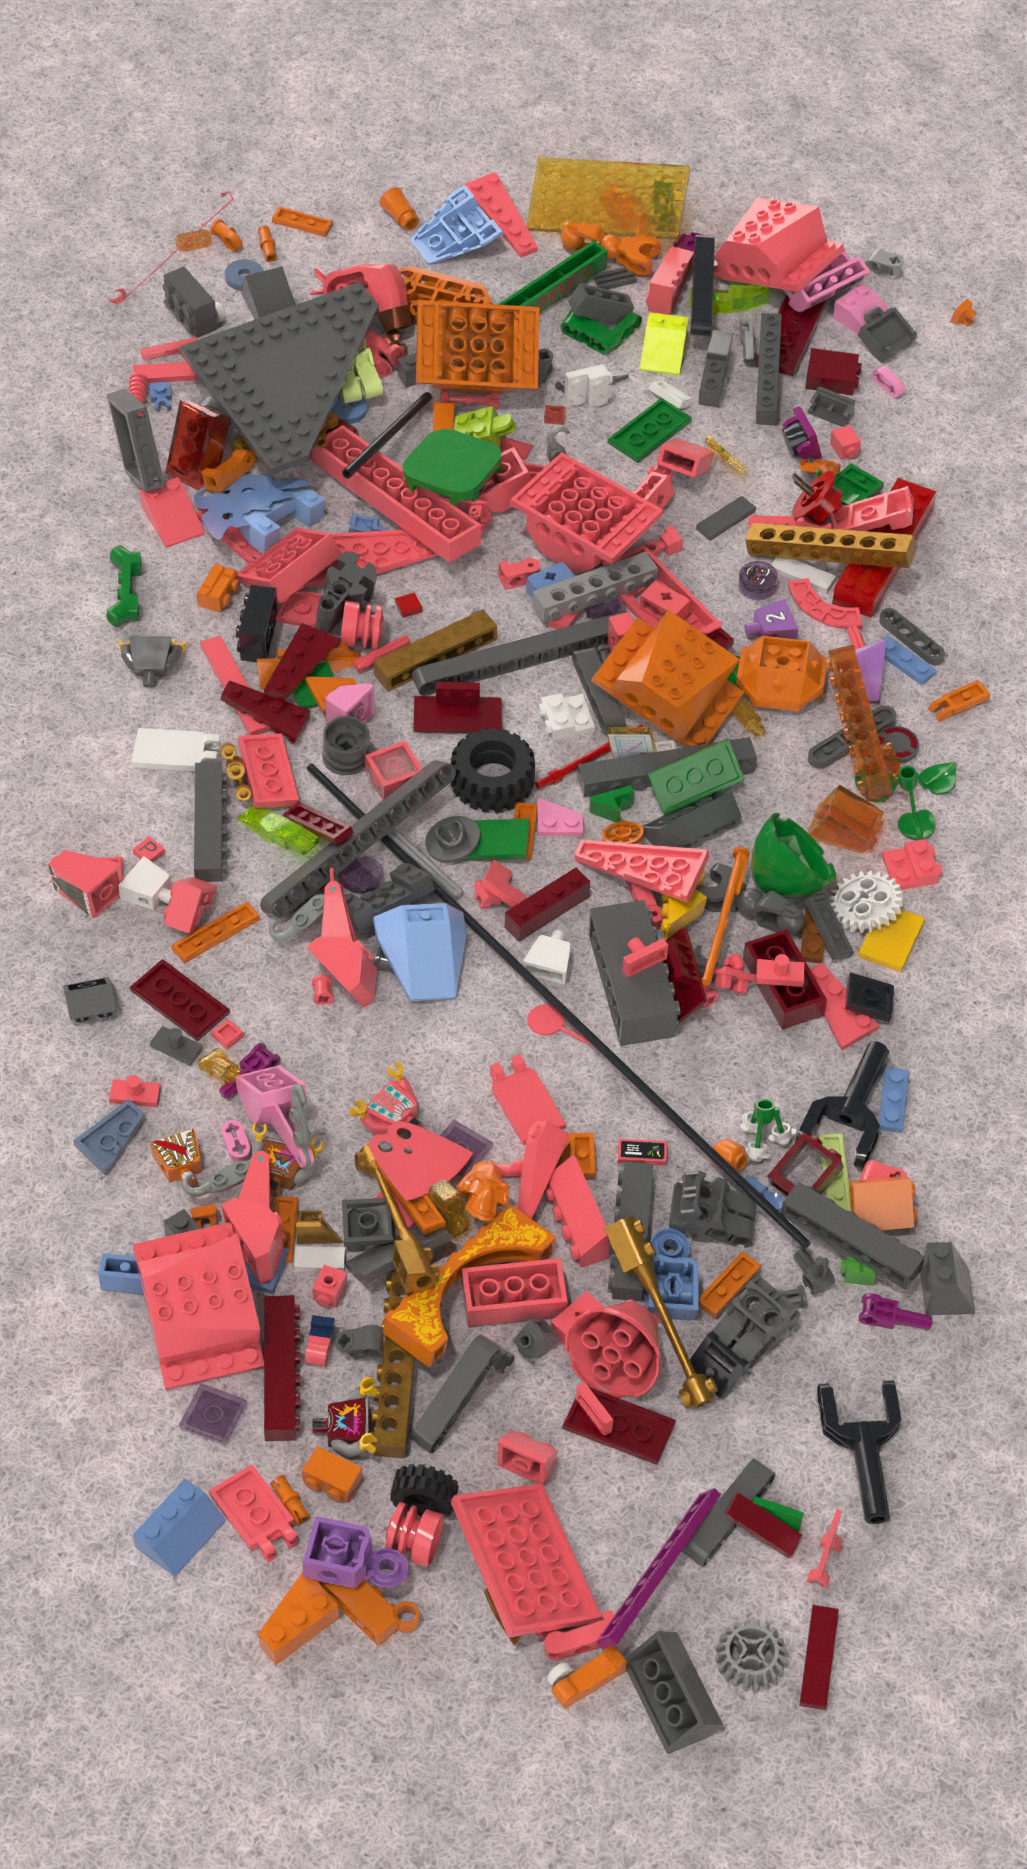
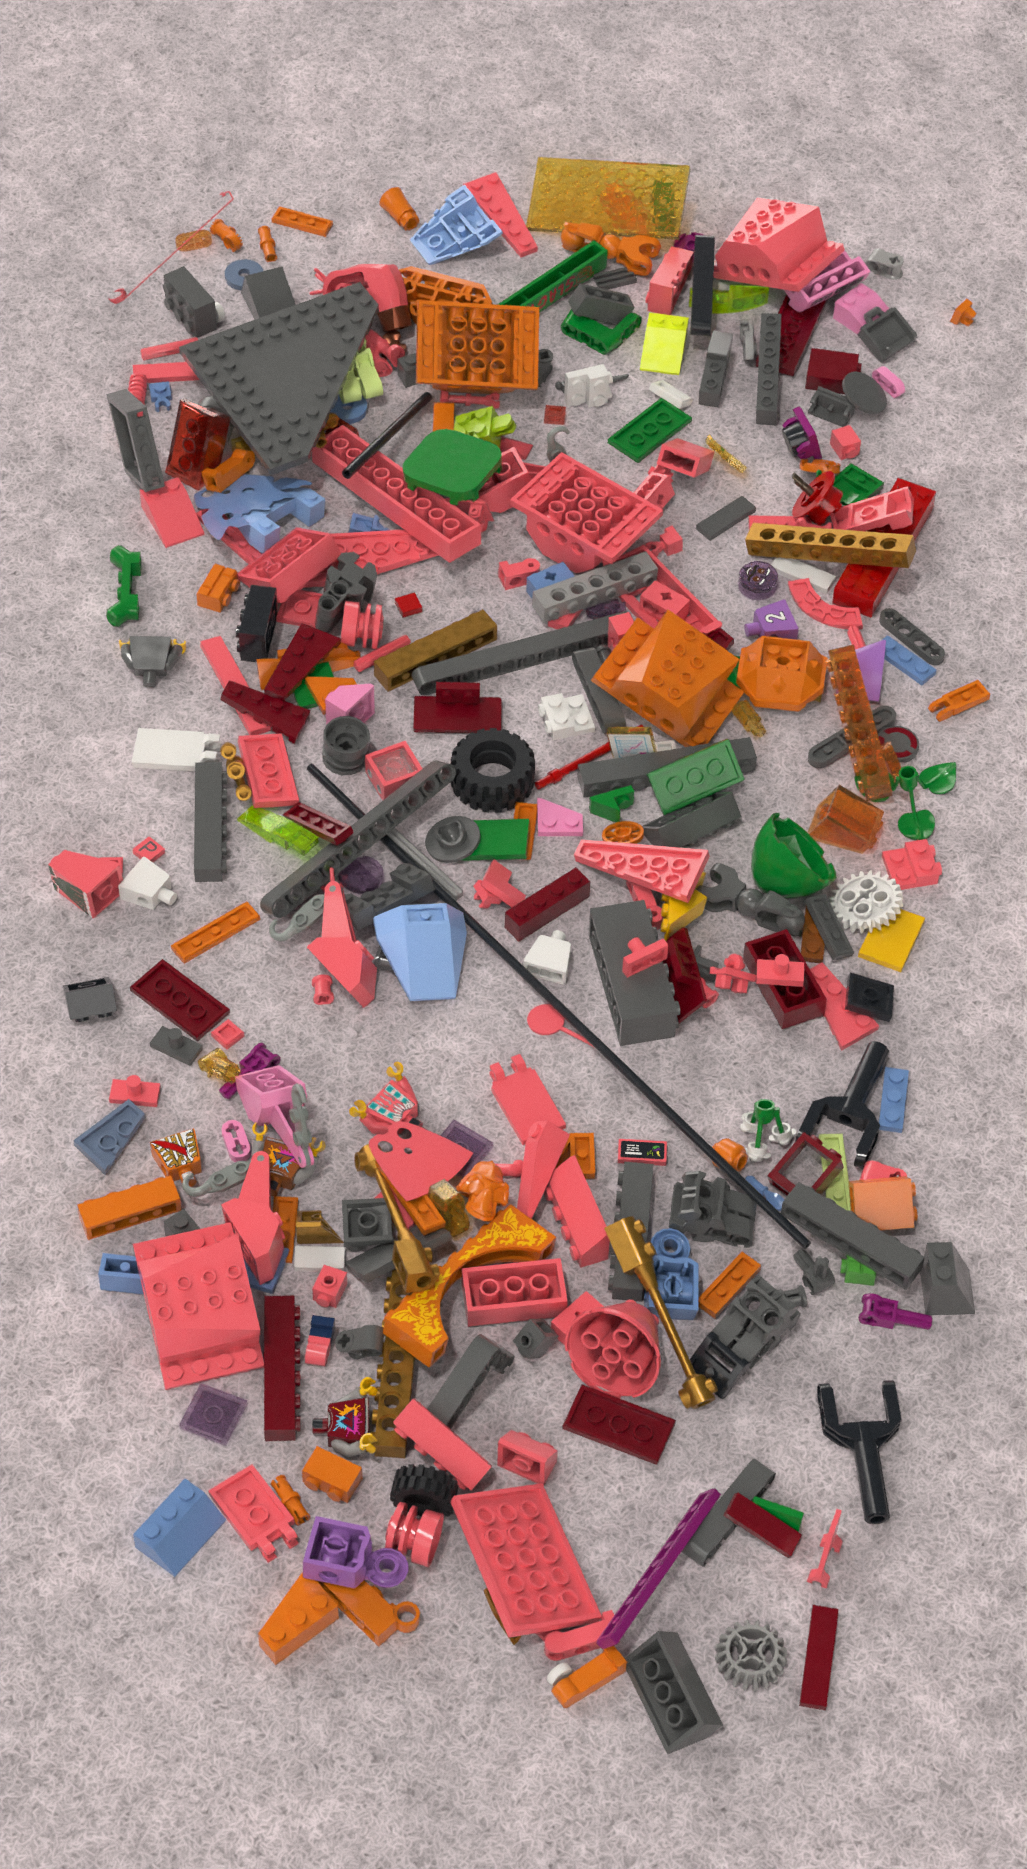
coral brick [164,877,217,933] -> none
orange tile [189,1204,217,1229] -> none
coral tile [576,1382,613,1436] -> none
orange bar [702,846,750,986] -> none
none -> orange brick [77,1175,182,1240]
none -> coral brick [393,1398,492,1491]
none -> dark grey piece [842,372,887,414]

